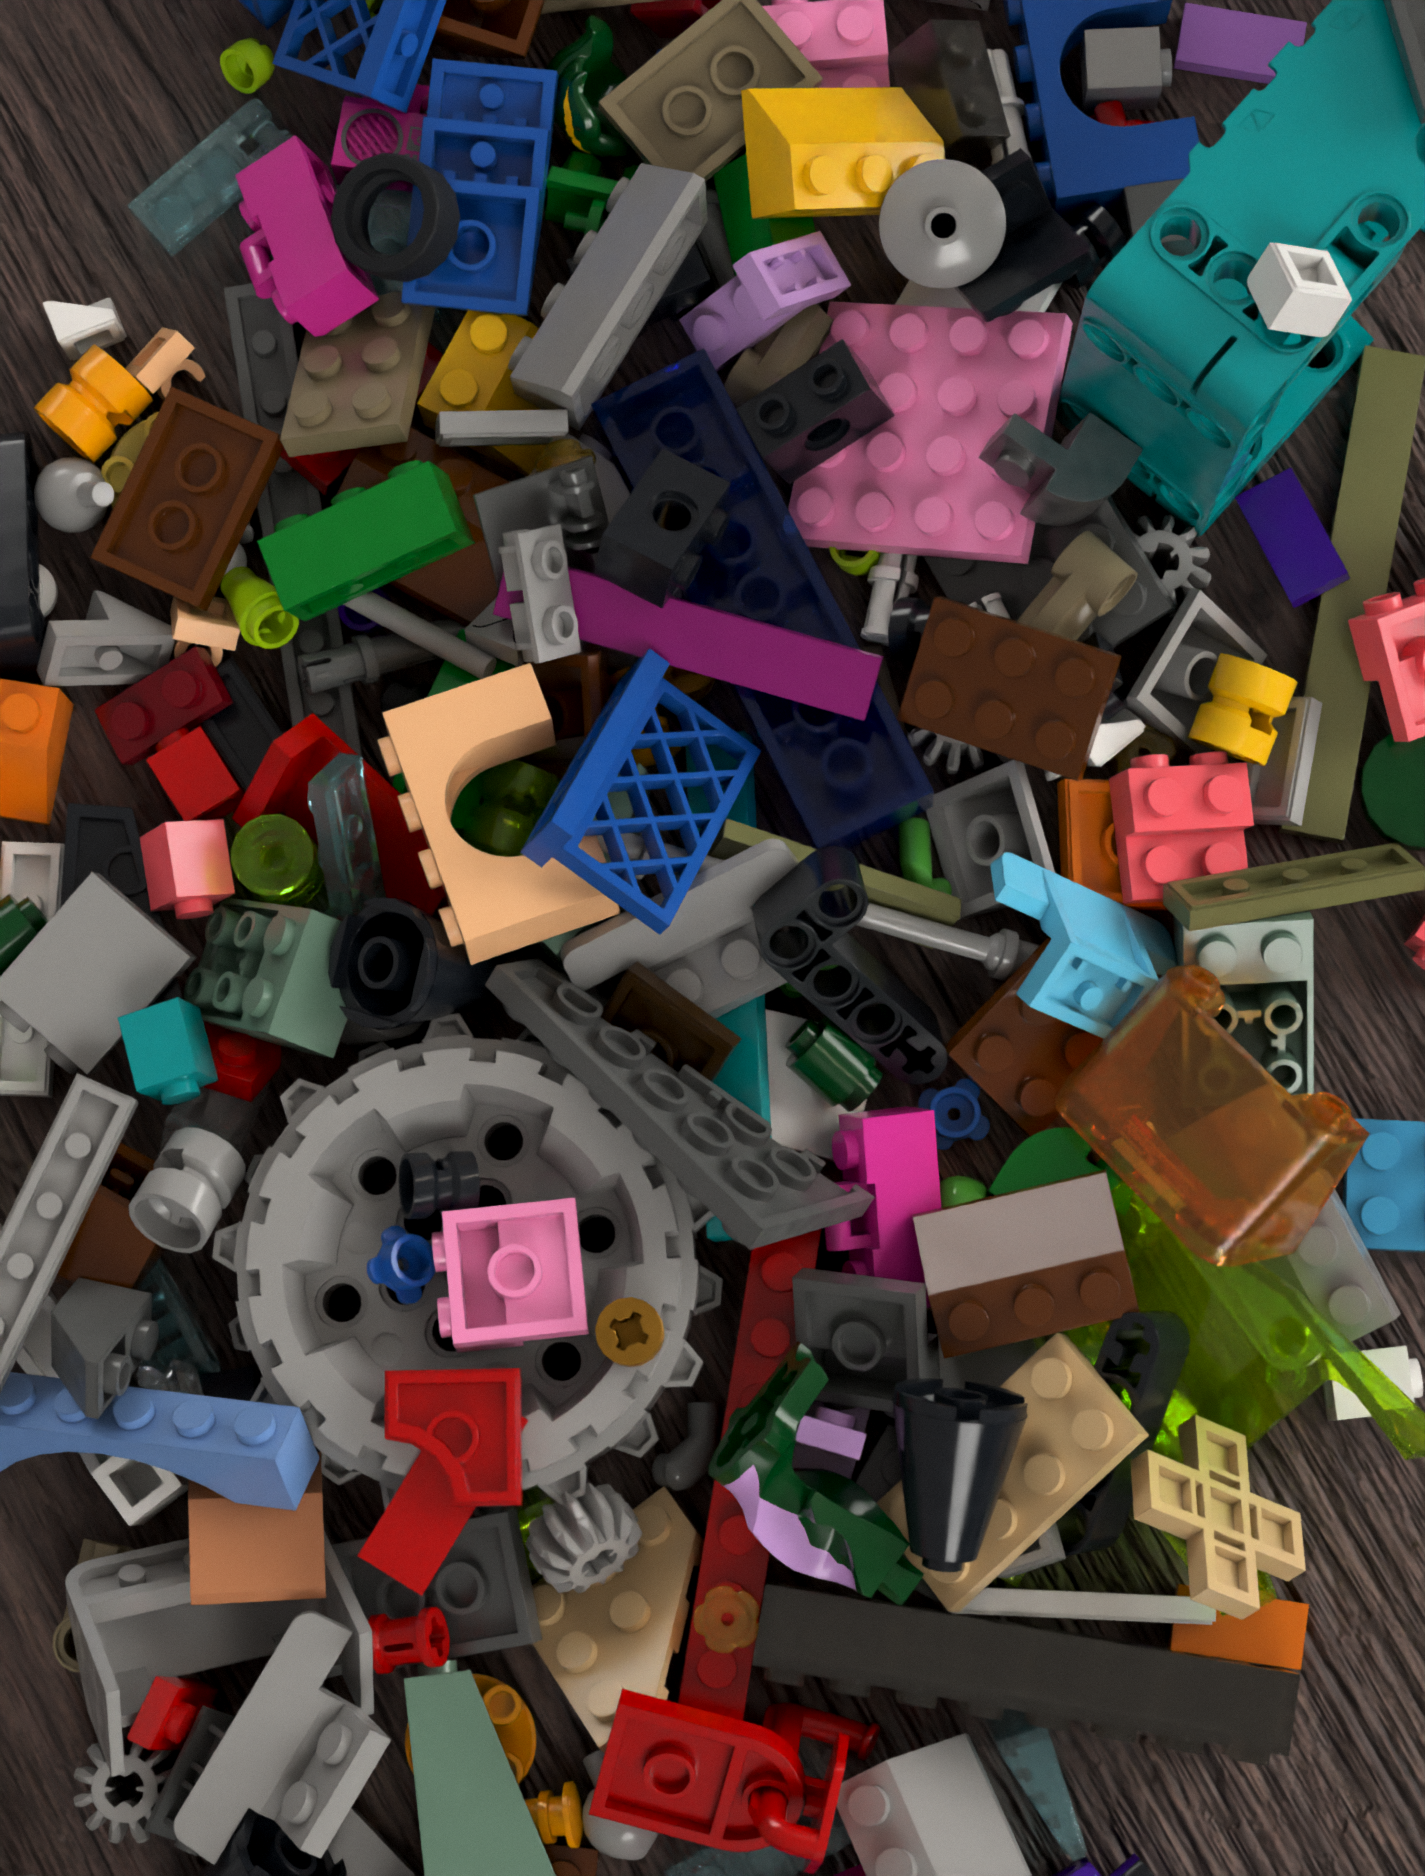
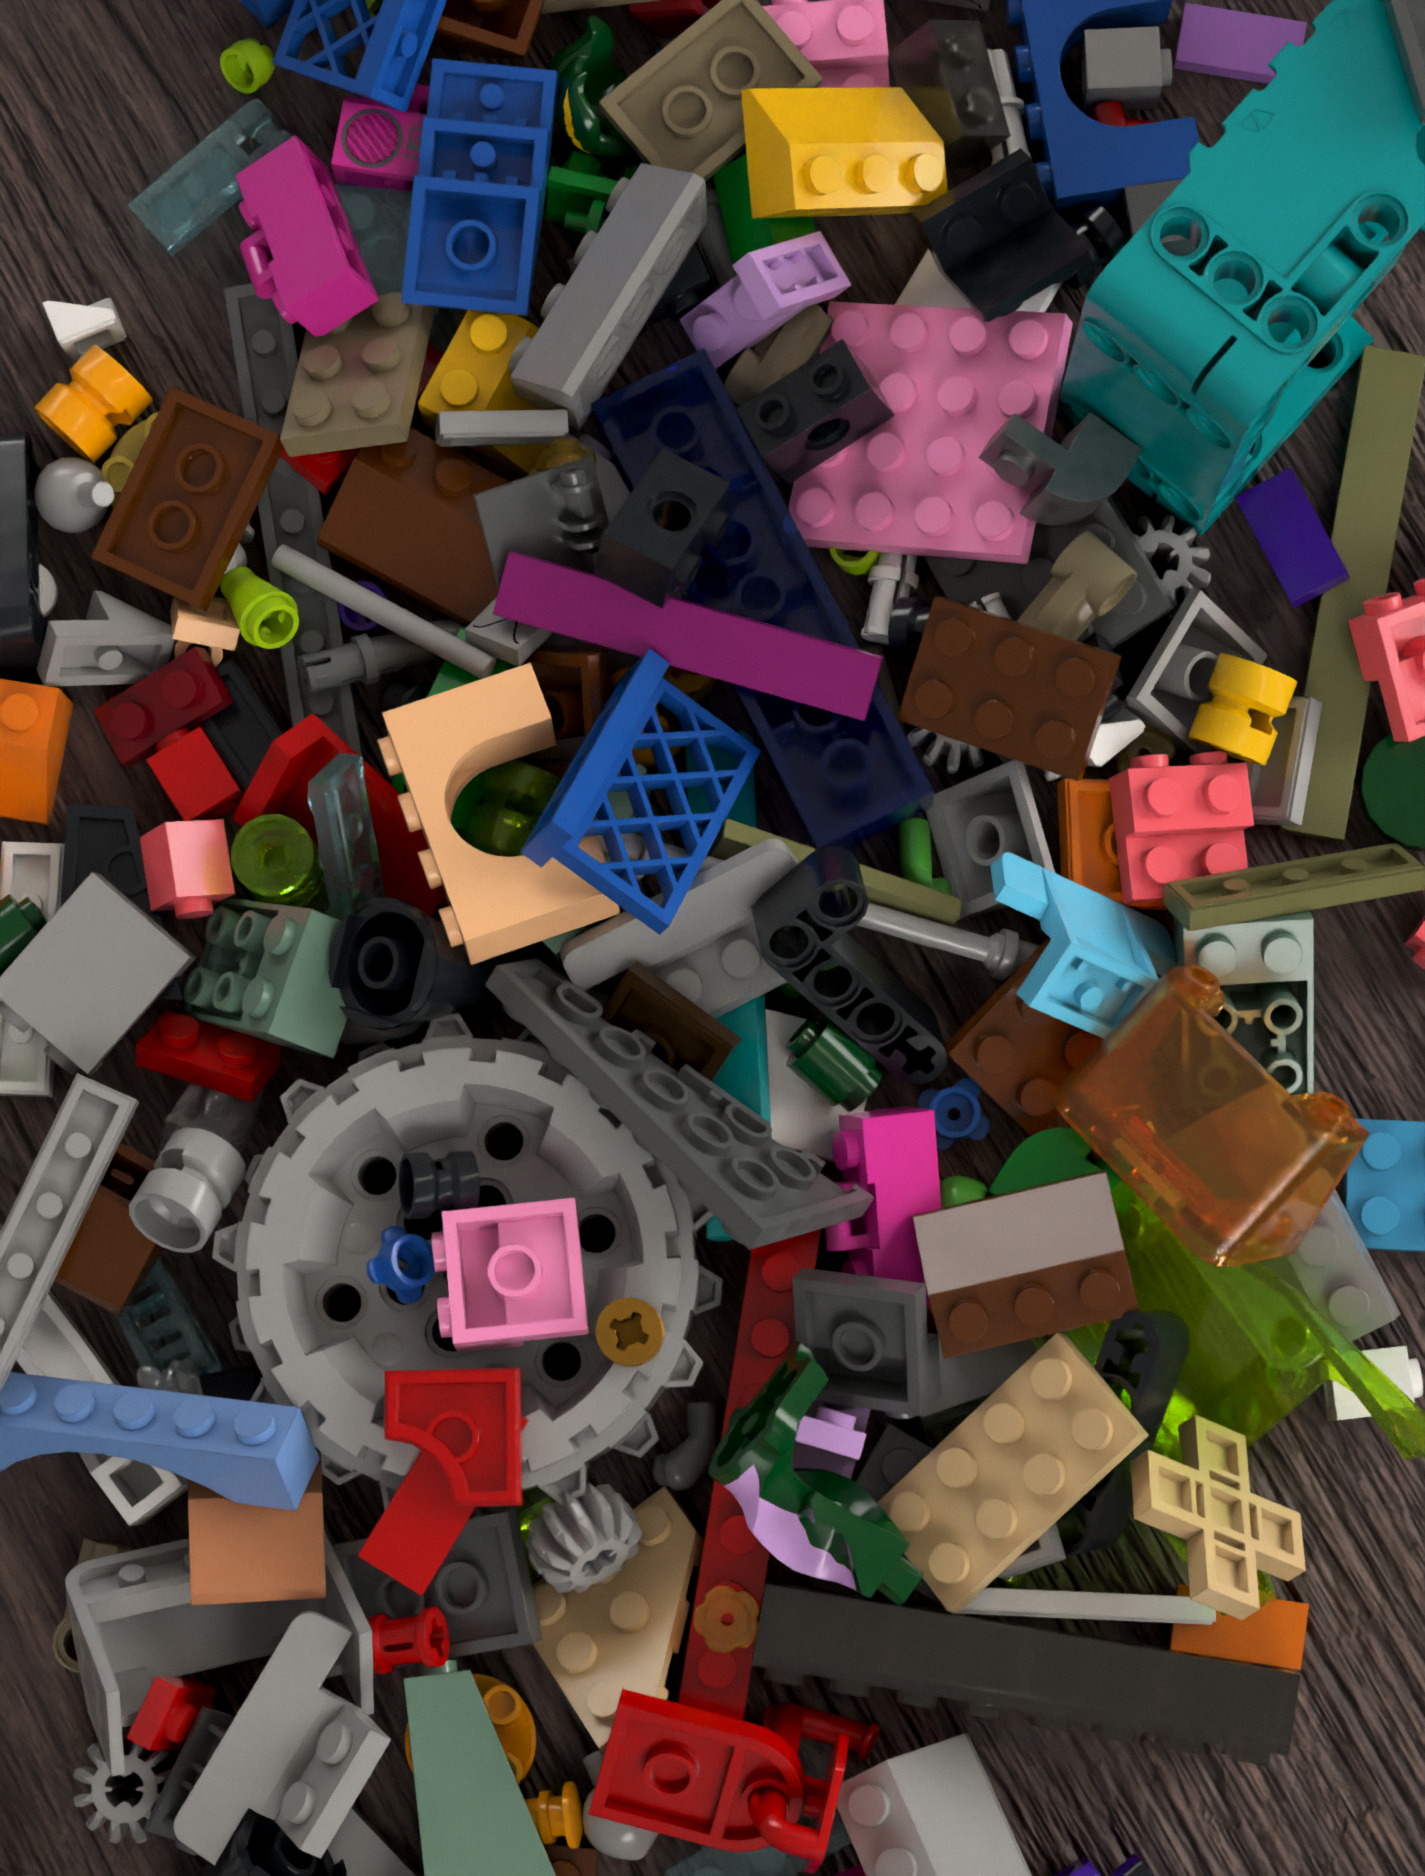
dark grey slope [51,1277,159,1419] -> none
teal brick [118,997,219,1105] -> none
light nougat tile [125,327,205,400] -> none
green brick [257,460,475,622] -> none
black tyre [331,153,460,282] -> none
light grey hinge [498,524,581,664] -> none
light grey dish [879,159,1006,289] -> none
black cone [892,1378,1028,1572] -> none
clear light blue slope [993,1722,1087,1861] -> none
white slope [1247,243,1352,337] -> none

